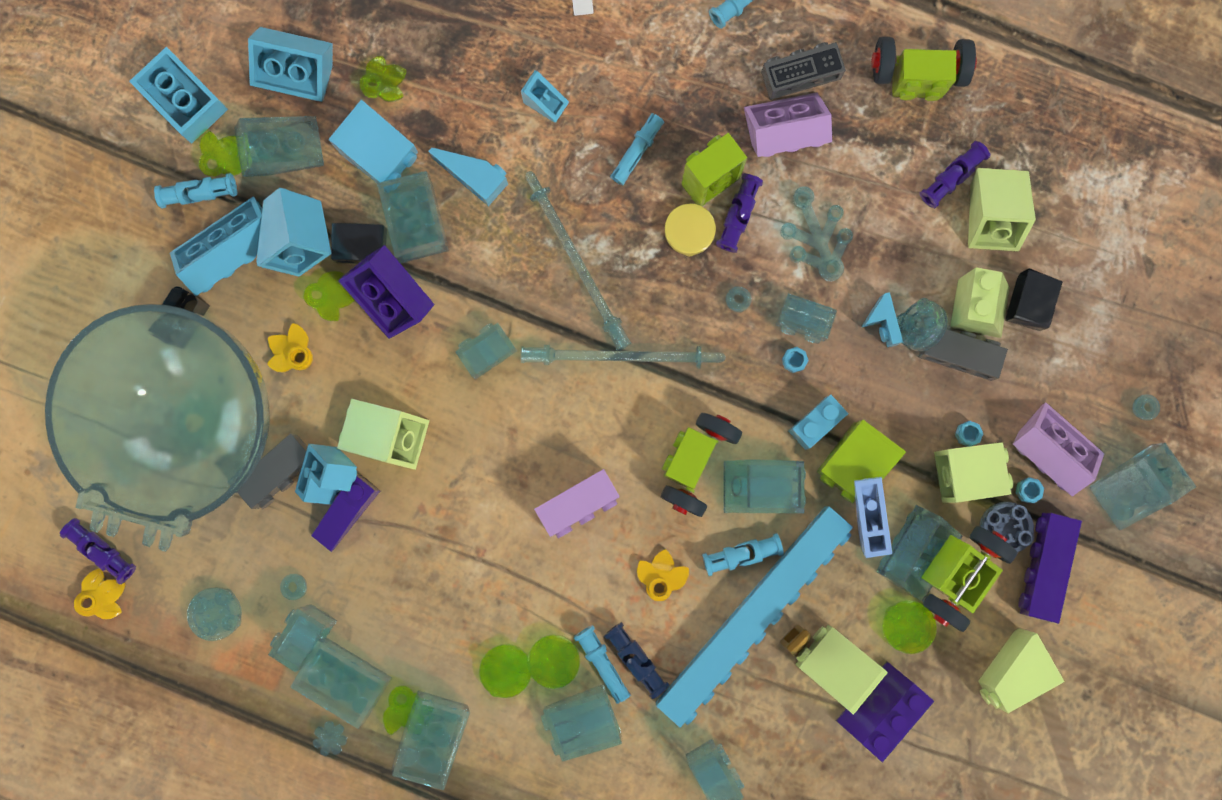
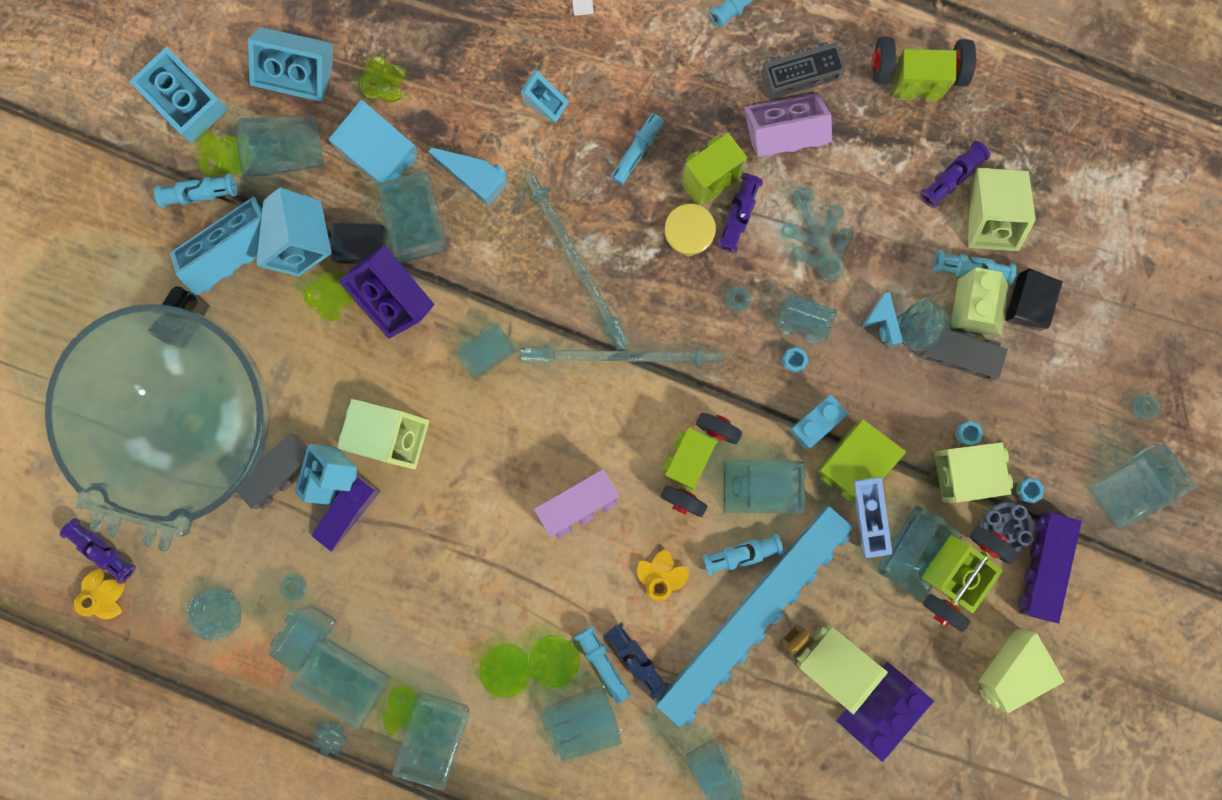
yellow plate [267,323,313,372] -> none
clear neon green tile [882,600,937,654] -> none
lavender slope [1013,402,1104,497] -> none
none -> medium azure piece [933,250,1017,286]

